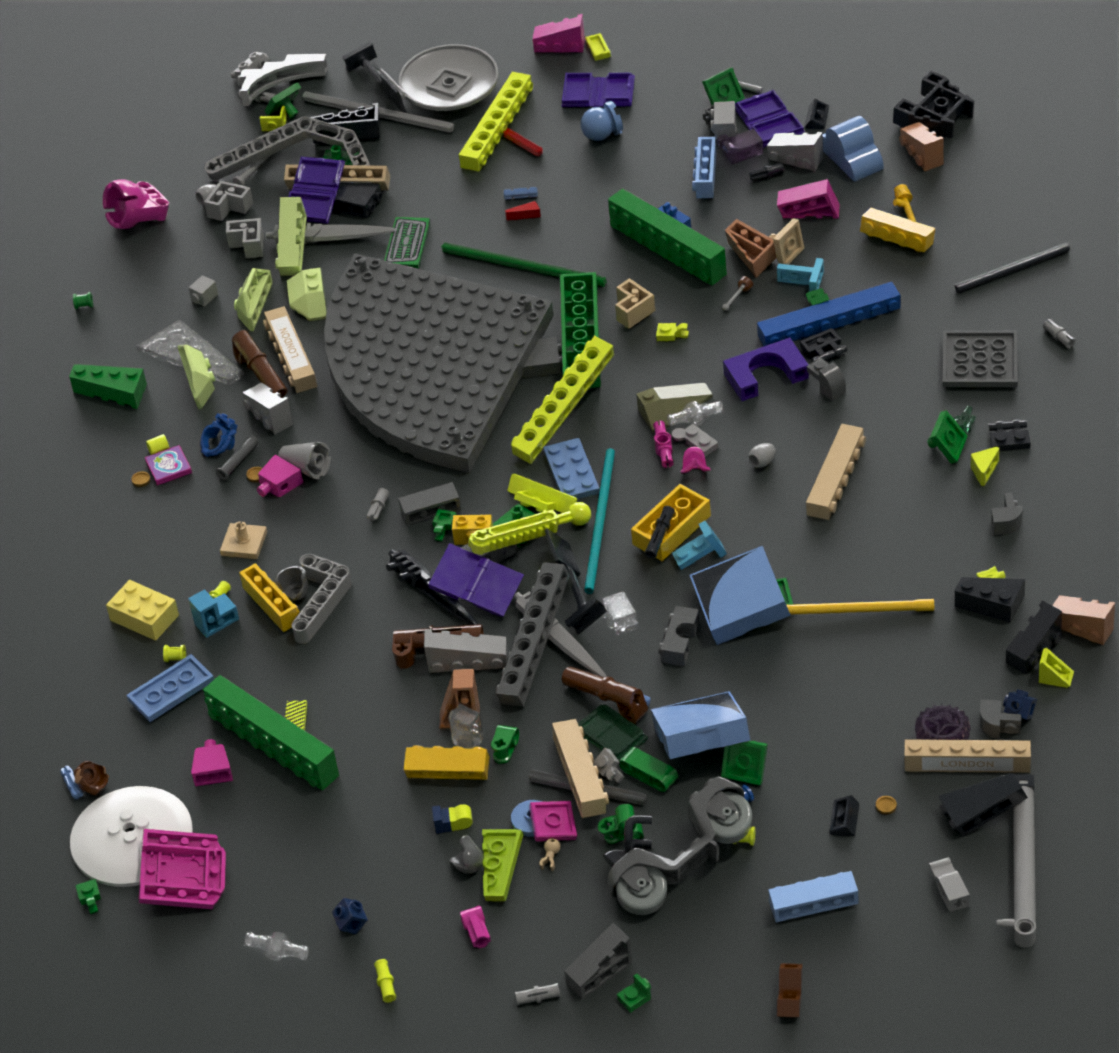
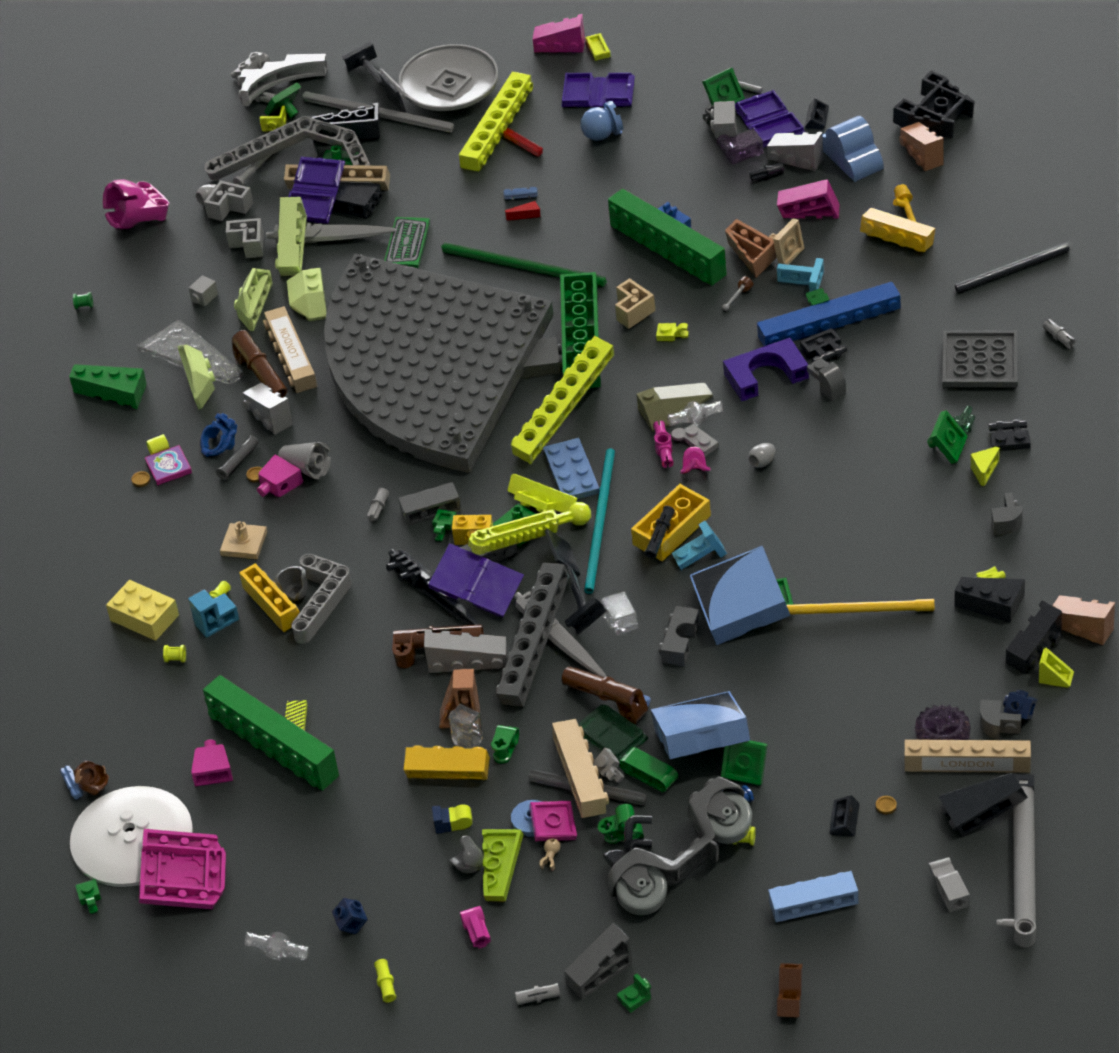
medium blue plate [127,654,214,722] -> none
light blue brick [692,137,716,198] -> none
tan brick [806,424,866,520] -> none

